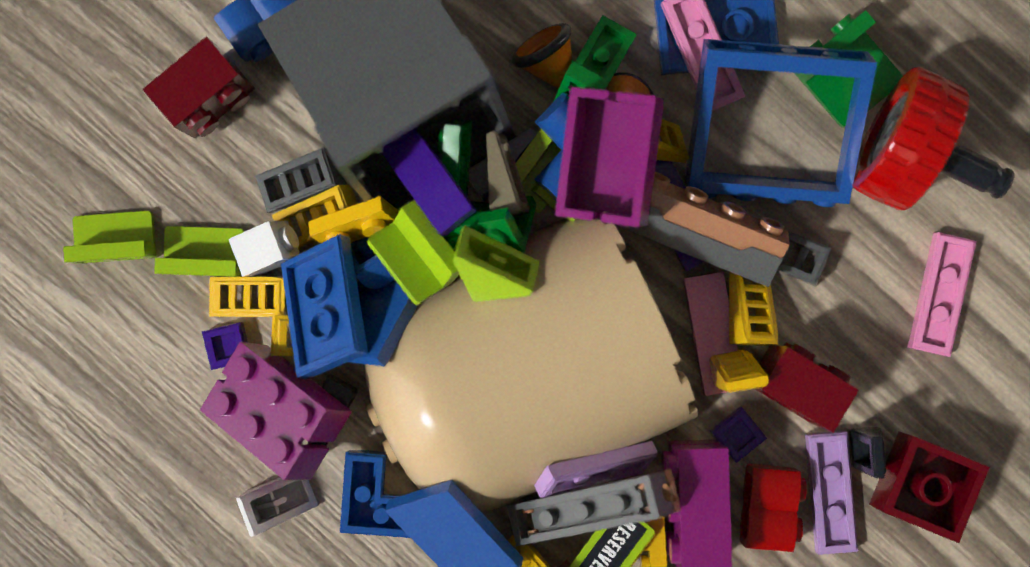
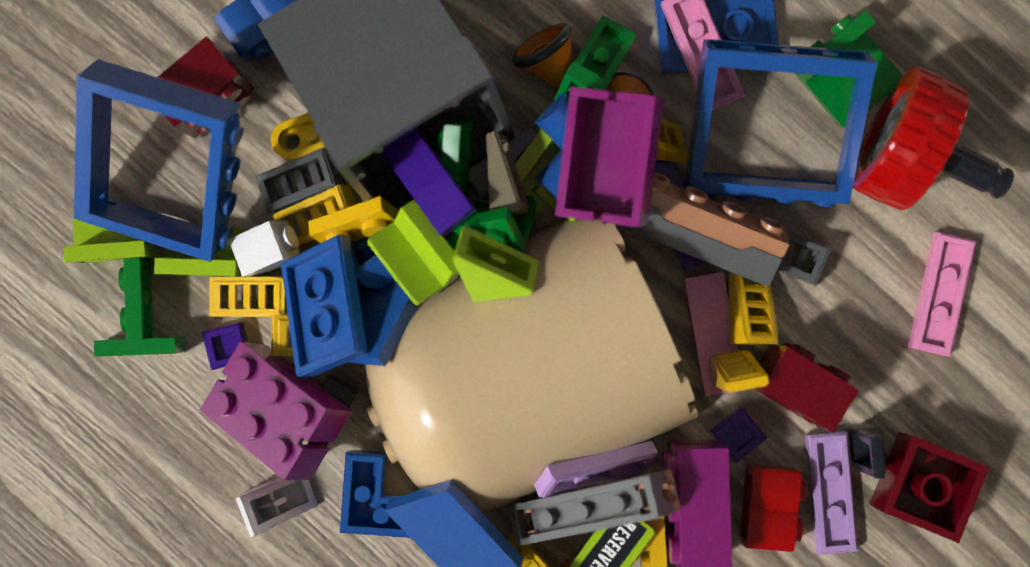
none -> blue window [74,59,244,262]
none -> green bracket [94,258,186,357]
none -> yellow plate [271,113,326,162]

